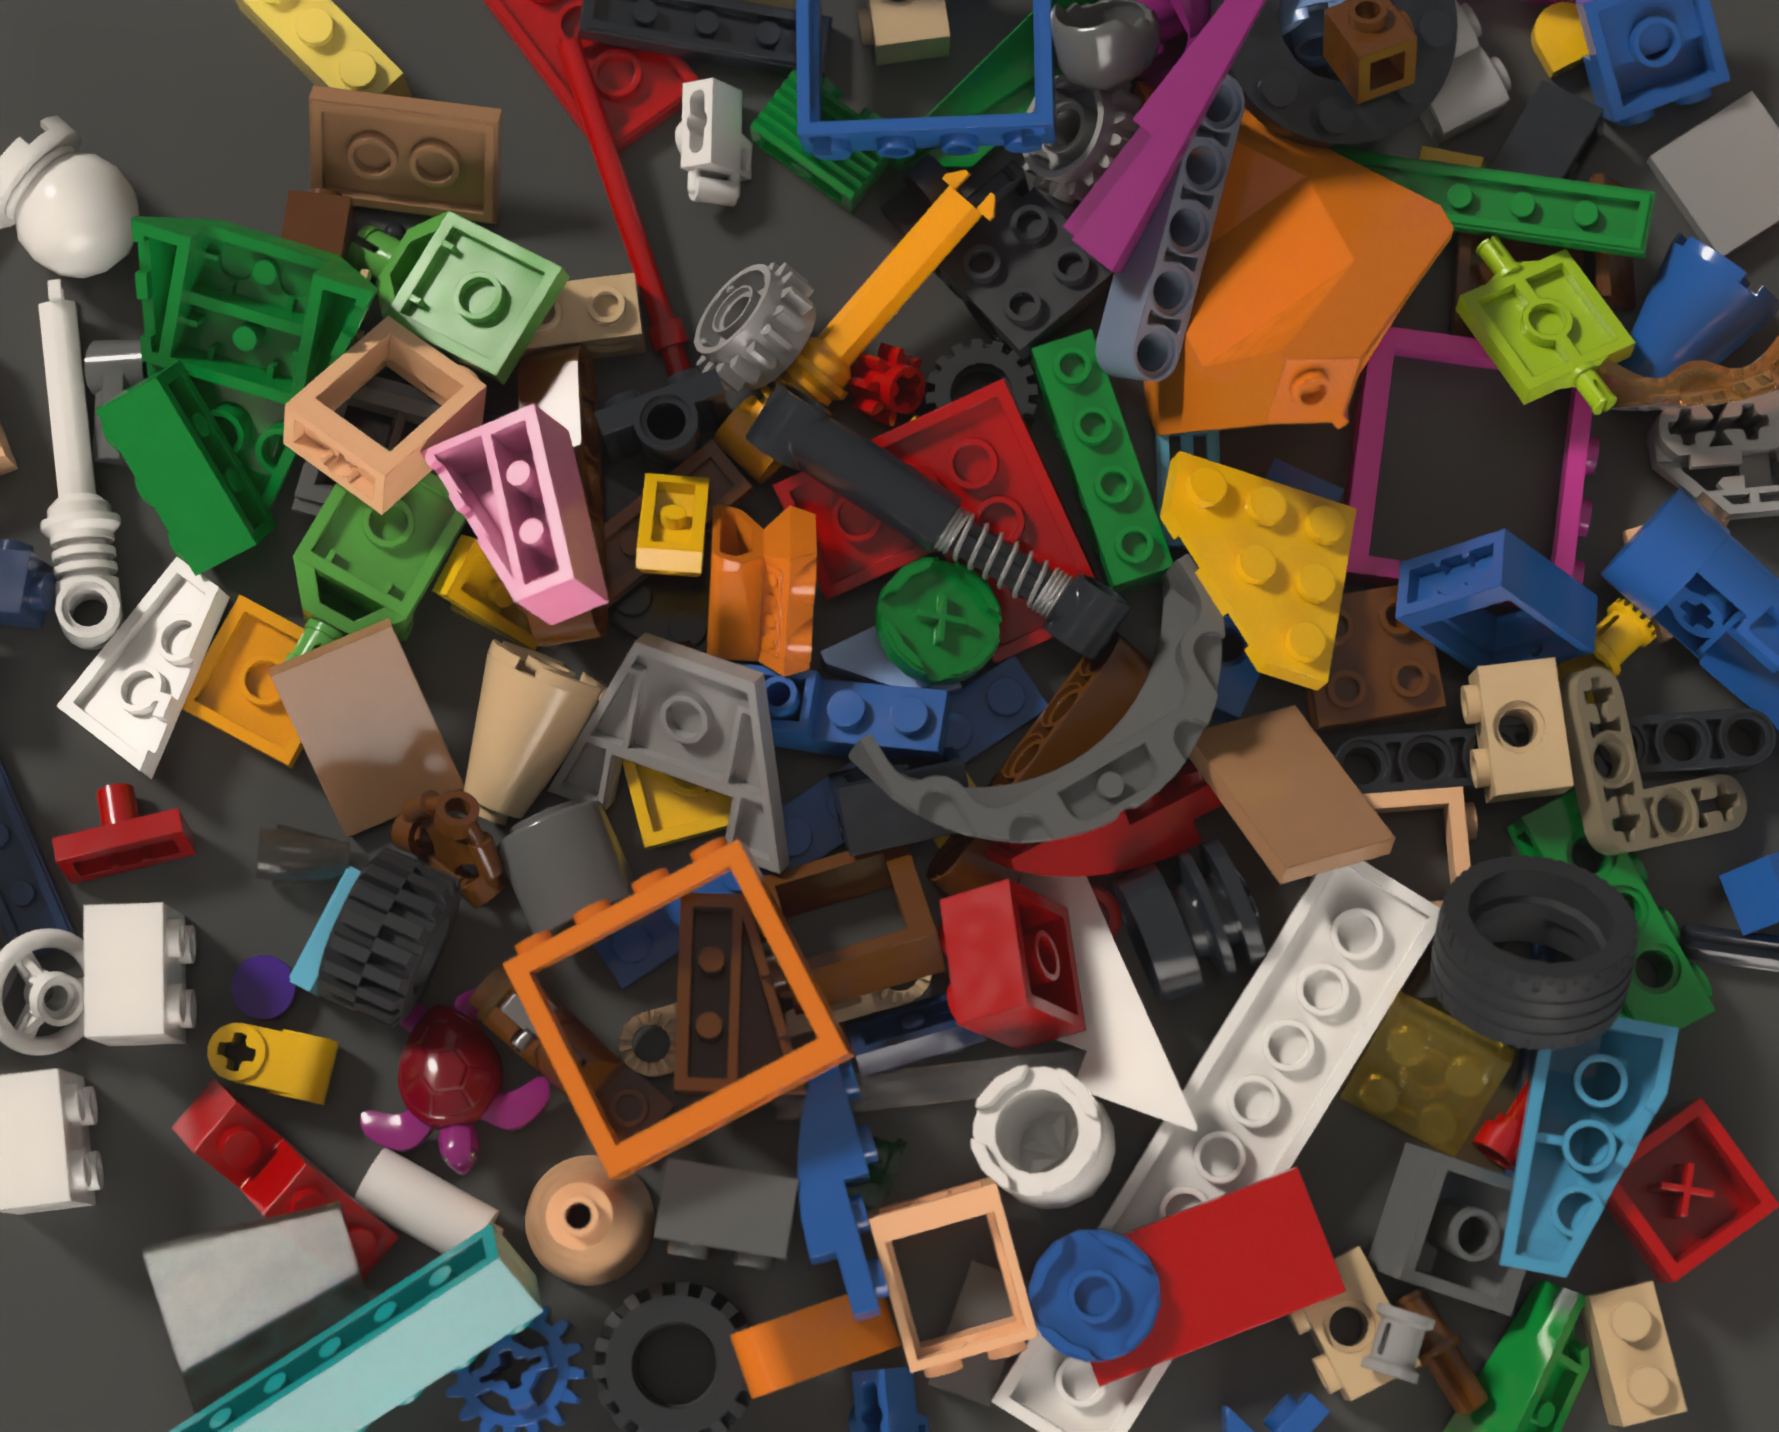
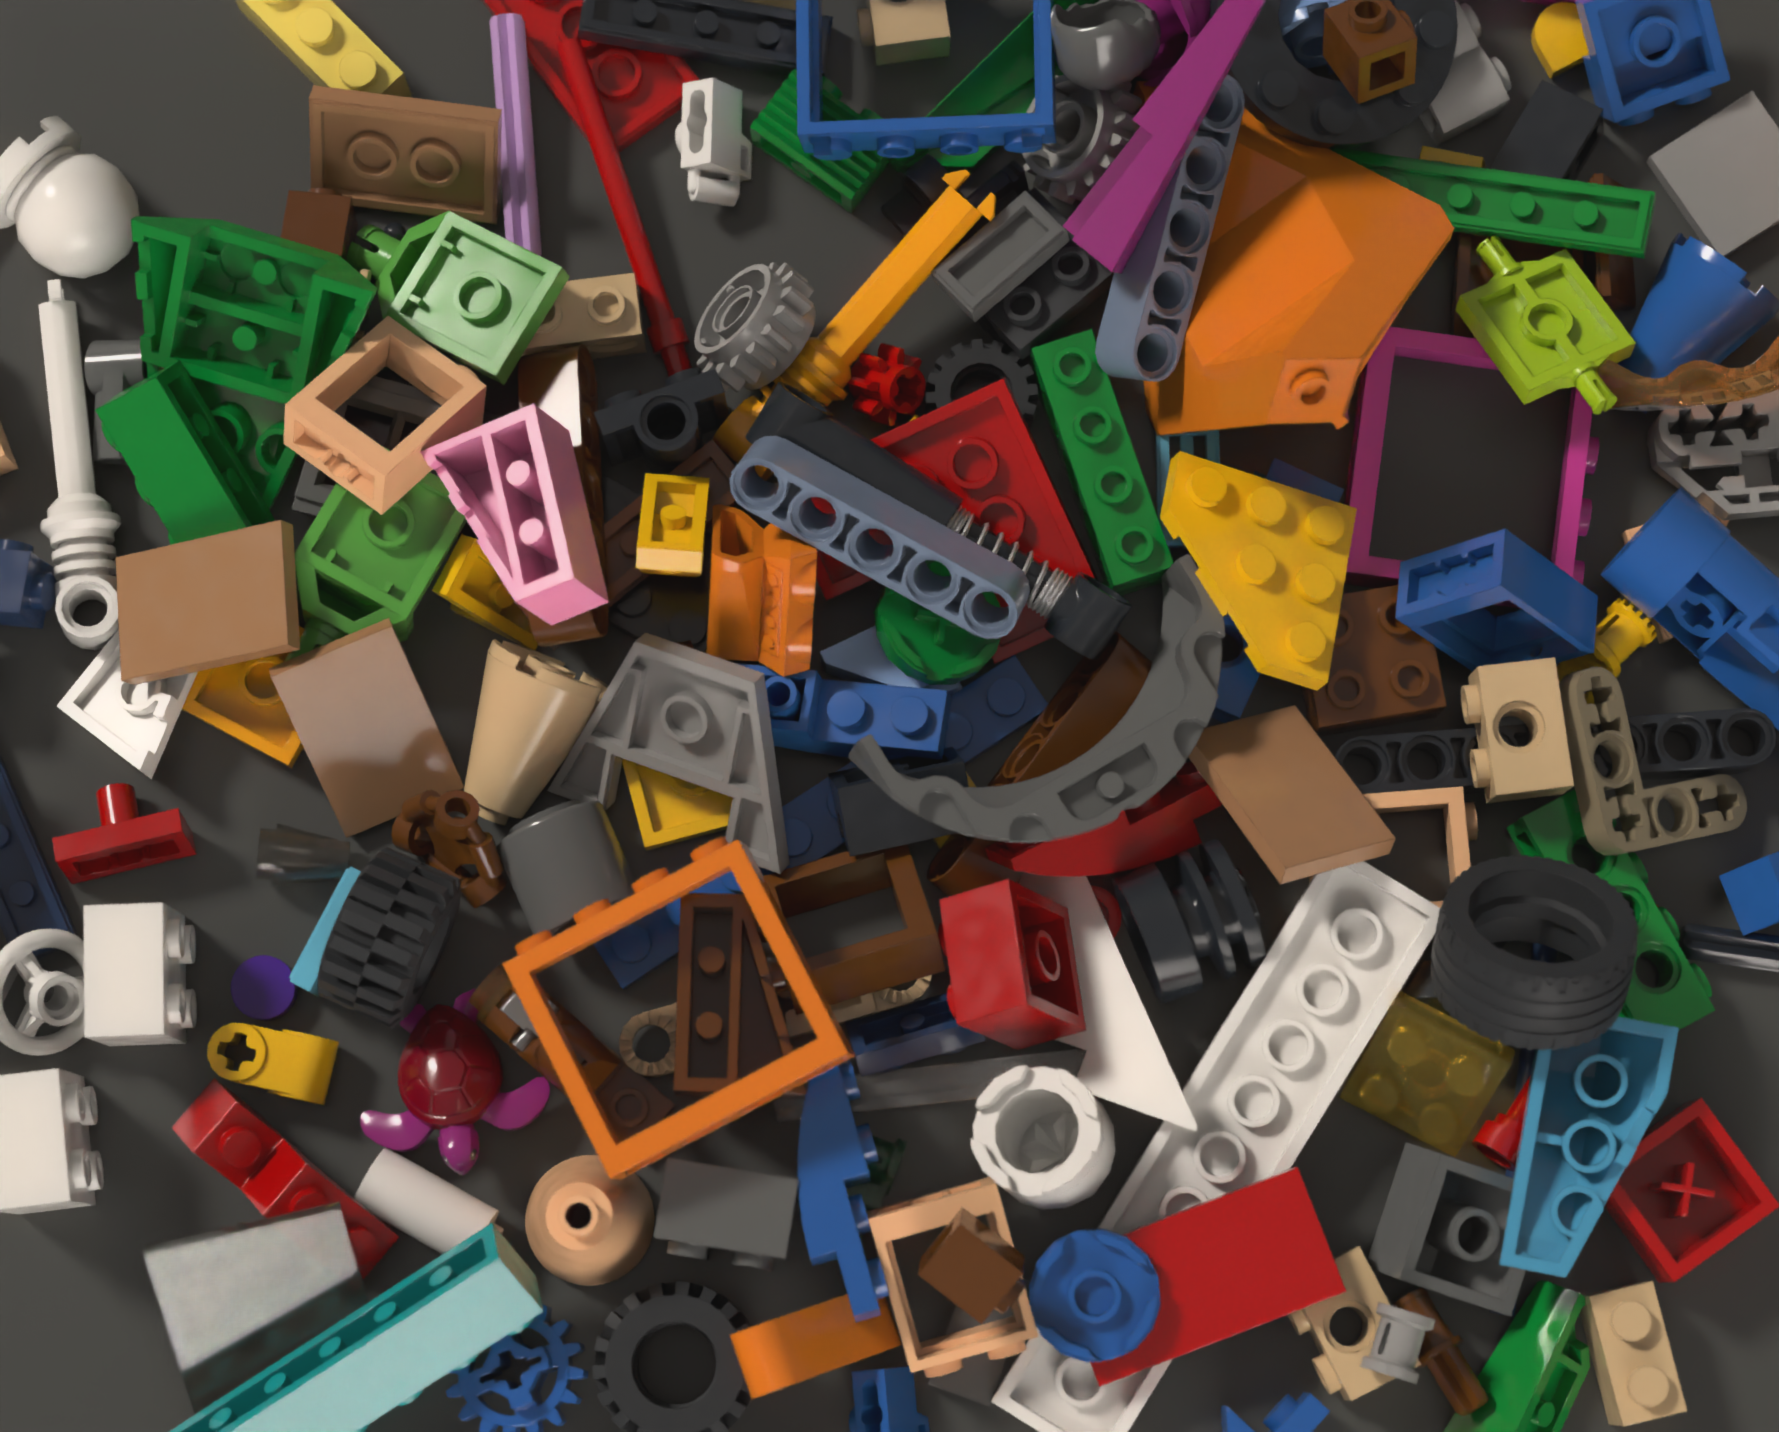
none -> medium nougat tile [116,520,300,685]
none -> lavender axle [490,13,542,256]
none -> sand blue beam [729,436,1030,639]
none -> reddish brown brick [918,1207,1026,1324]
none -> dark grey tile [931,190,1069,322]

